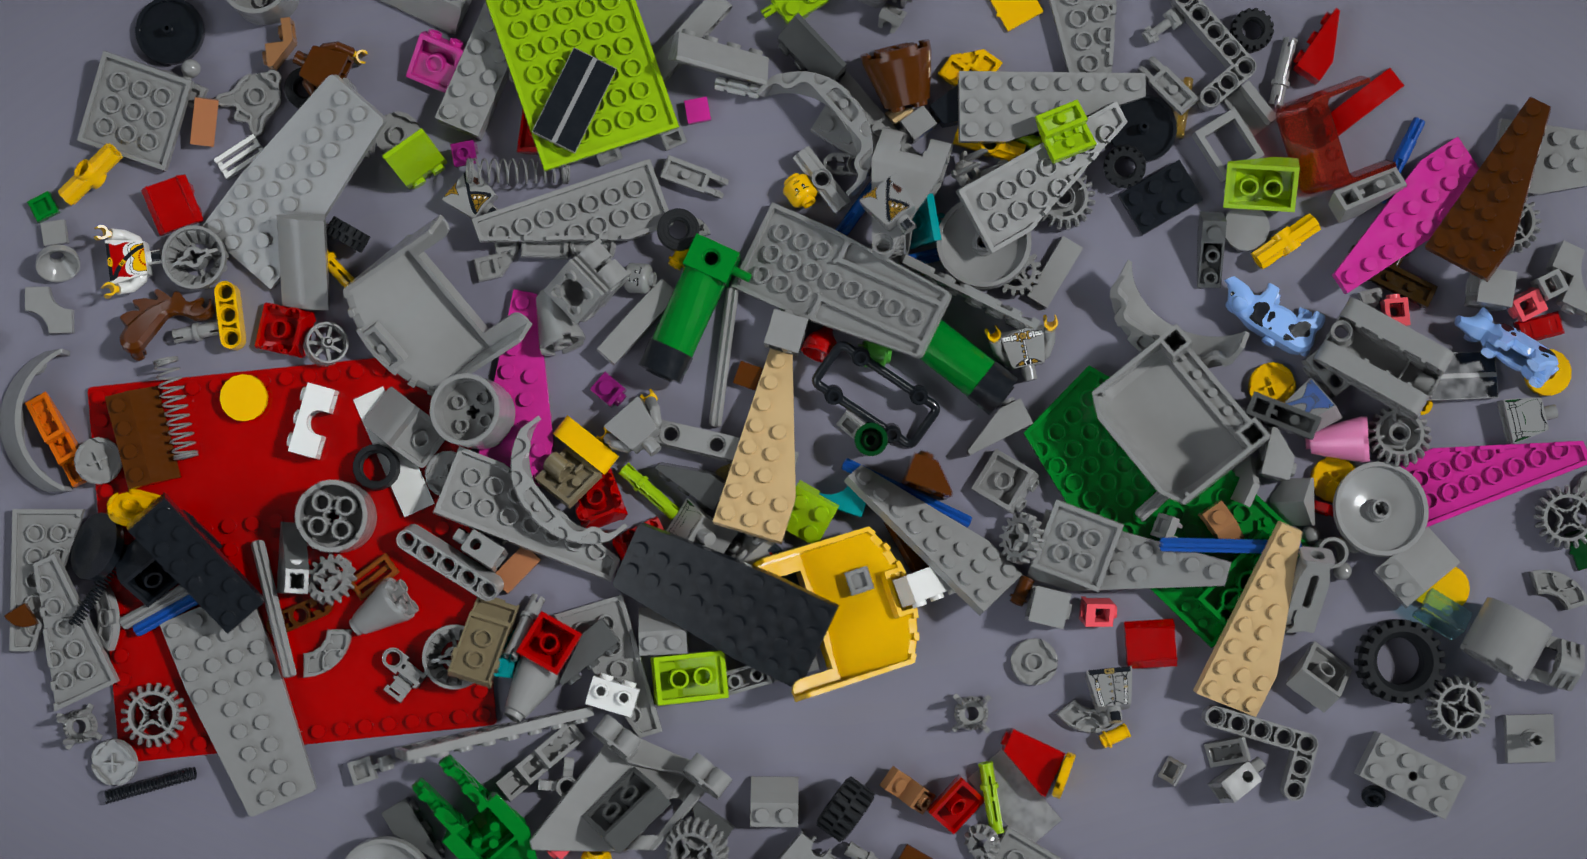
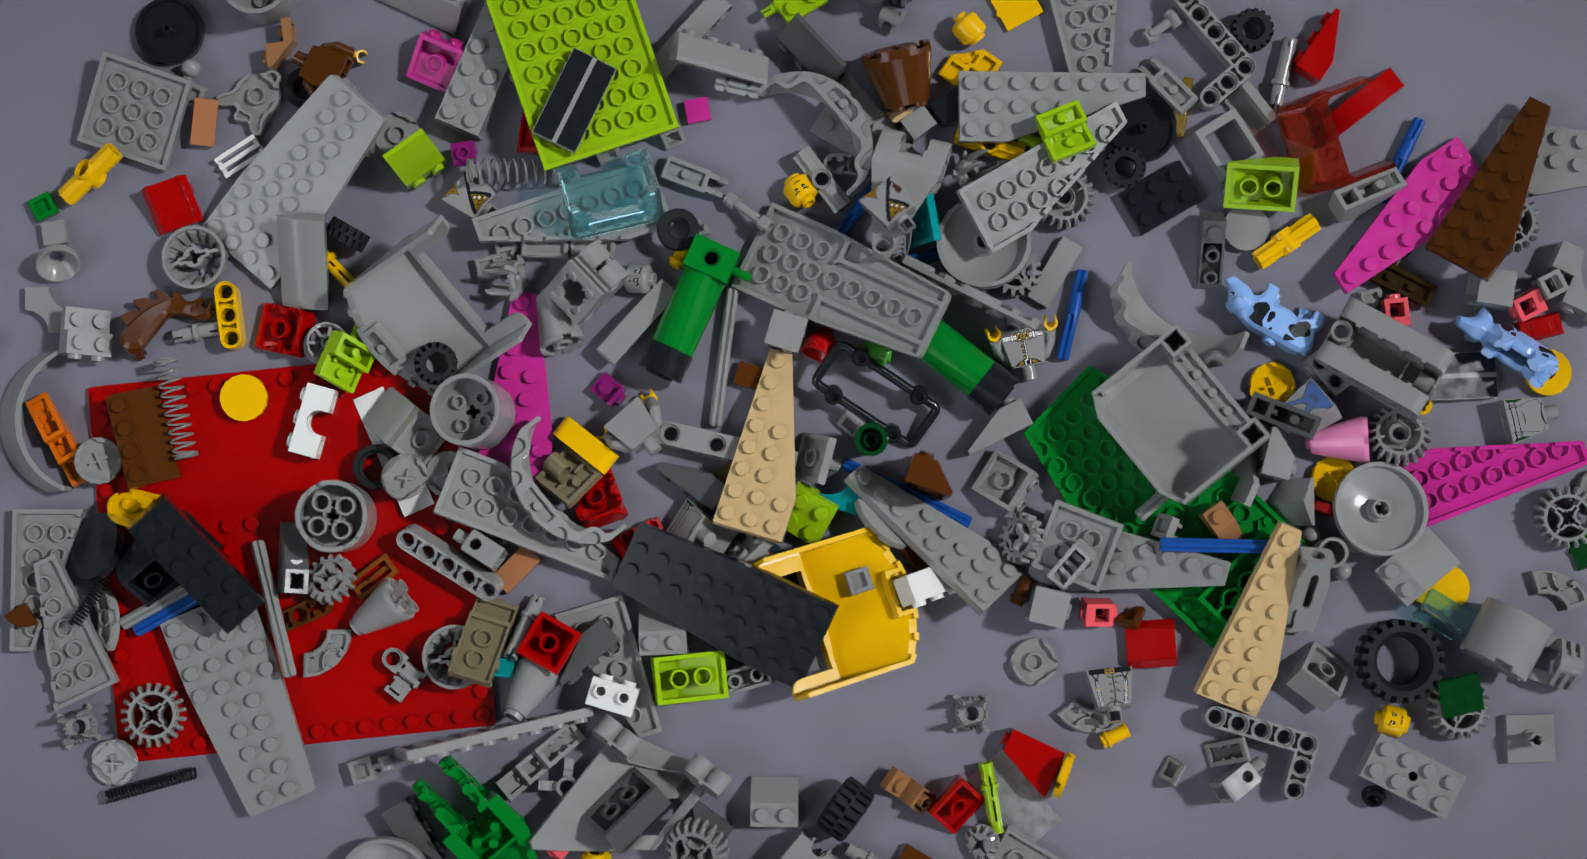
torso [94,225,162,299] -> none
lime pin [618,462,680,520] -> none
none -> light grey plate [59,306,113,362]
none -> lime plate [314,324,375,394]
none -> light grey tile [381,453,428,499]
none -> black tyre [414,342,458,385]
none -> light grey piece [482,255,529,302]
none -> clear light blue windscreen [555,148,663,239]
none -> light grey bar [723,192,775,234]
none -> light grey tile [795,432,841,485]
none -> light grey tile [854,499,907,550]
none -> yellow head [951,11,986,47]
none -> light grey slope [1046,538,1098,591]
none -> blue axle [1056,269,1088,361]
none -> reddish brown tile [1114,606,1146,630]
none -> yellow head [1373,704,1411,738]
none -> dark green piece [1437,672,1485,719]

